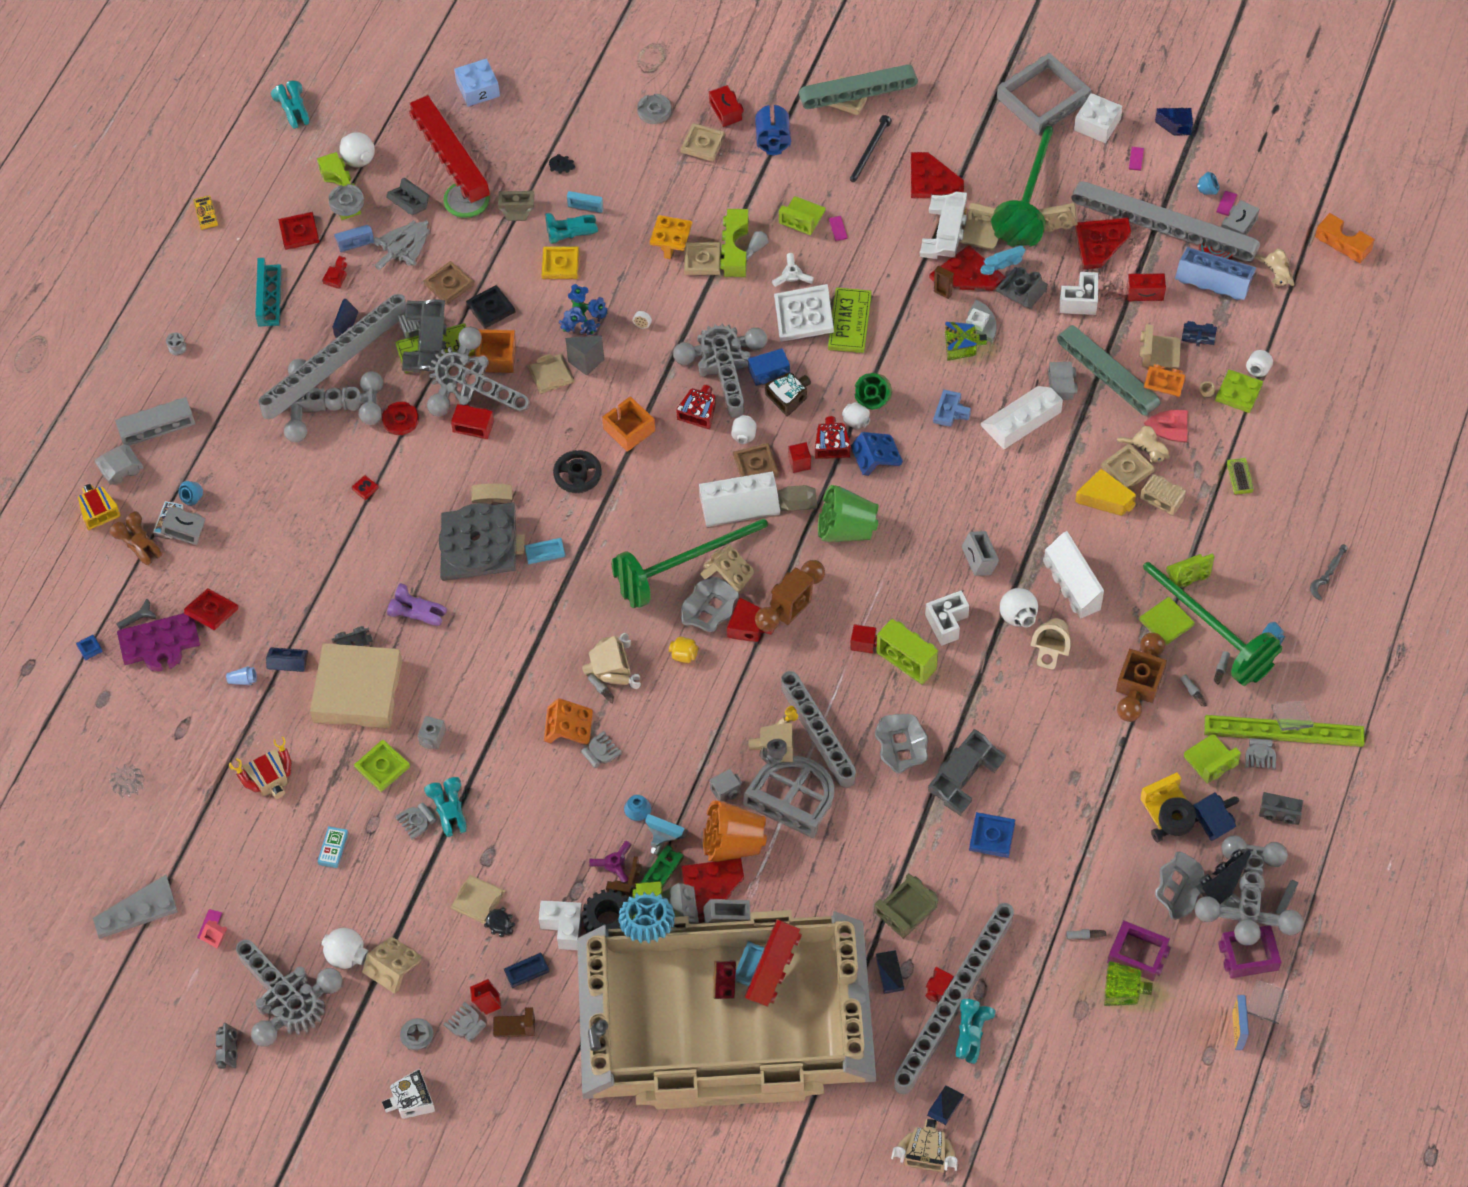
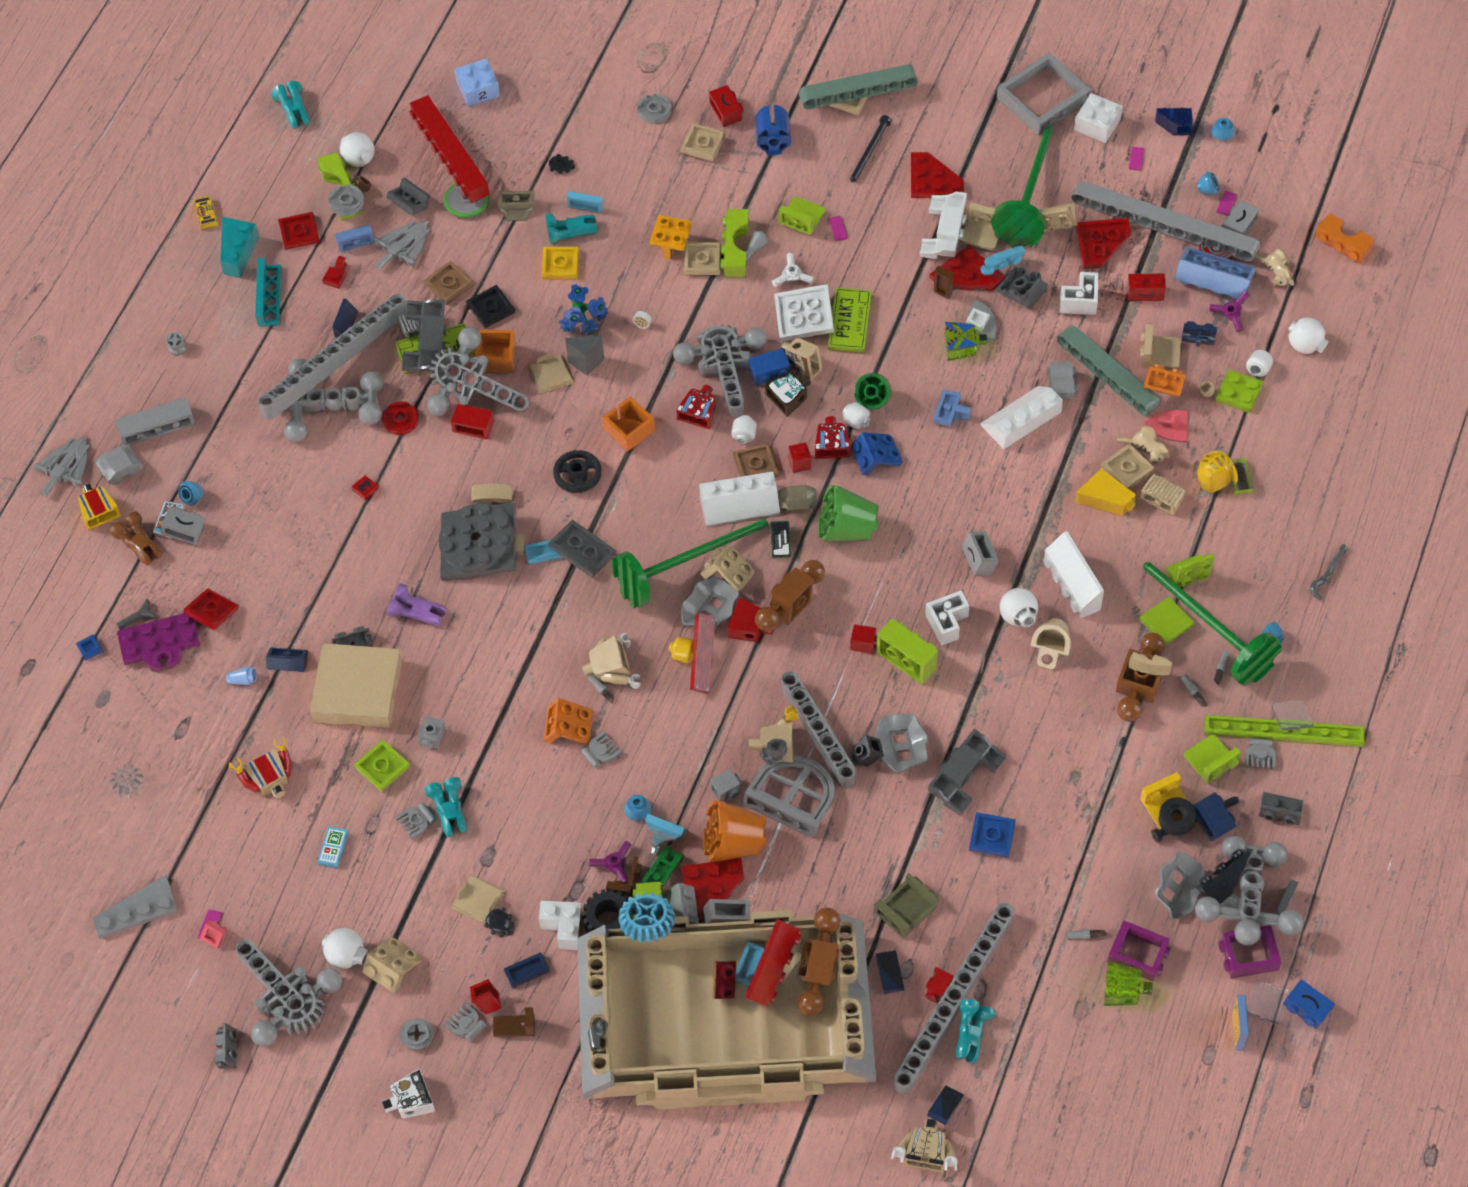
none -> light grey bar [34,436,90,497]
none -> teal wedge [220,216,259,278]
none -> reddish brown tile [353,176,371,192]
none -> dark grey tile [548,519,617,578]
none -> tile [690,614,715,694]
none -> slope [770,521,791,558]
none -> tan torso [781,338,822,381]
none -> dark orange brick [796,907,841,1017]
none -> black brick [851,735,884,767]
none -> tan slope [1128,652,1173,675]
none -> yellow piece [1197,451,1238,494]
none -> magenta piece [1209,290,1250,332]
none -> dark azure cone [1211,118,1235,141]
none -> blue brick [1283,979,1335,1029]
none -> white brick [1288,317,1329,354]

